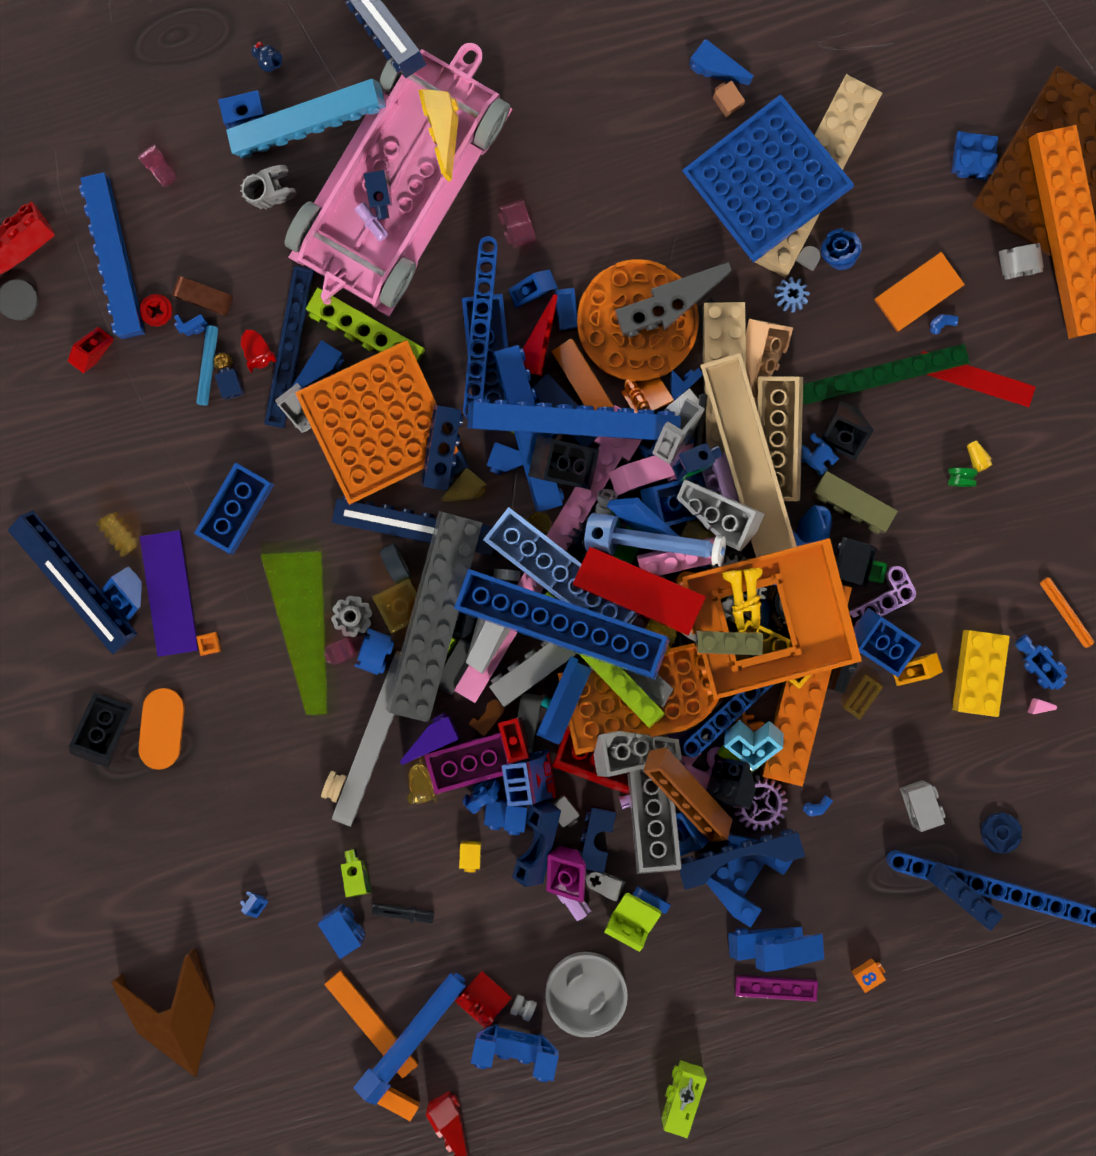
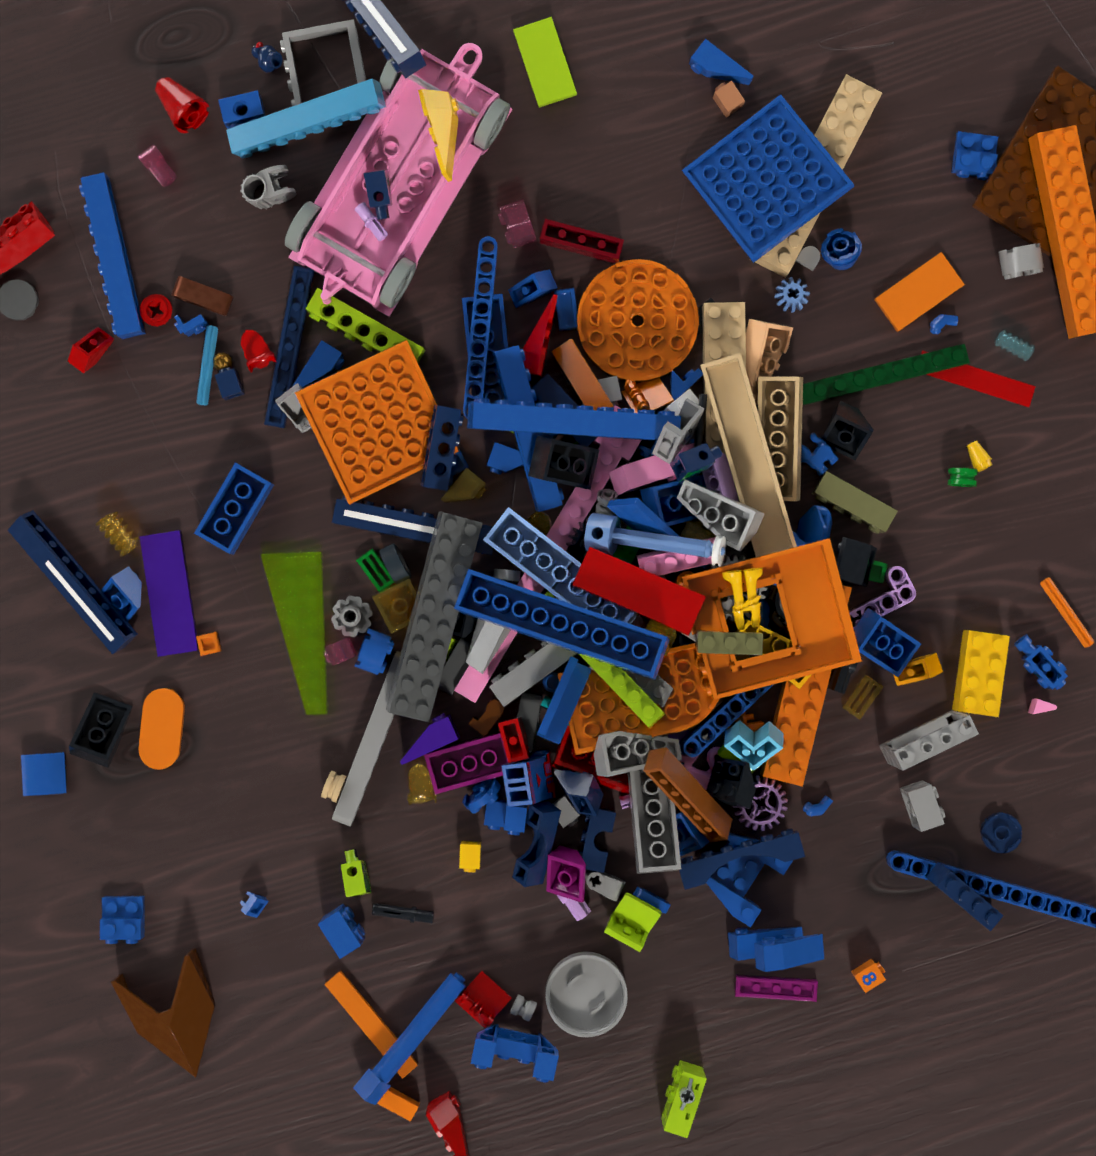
dark grey brick [615,262,732,338] -> none
none -> blue slope [21,752,66,796]
none -> blue plate [100,896,145,944]
none -> red cone [155,77,209,133]
none -> light grey window [280,19,366,106]
none -> green tile [356,548,395,593]
none -> lime tile [513,17,577,108]
none -> dark red brick [540,219,624,264]
none -> blue plate [543,672,559,692]
none -> dark blue slope [554,769,604,816]
none -> light grey brick [598,376,622,406]
none -> light grey window [879,710,979,771]
none -> clear light blue piece [995,330,1035,361]

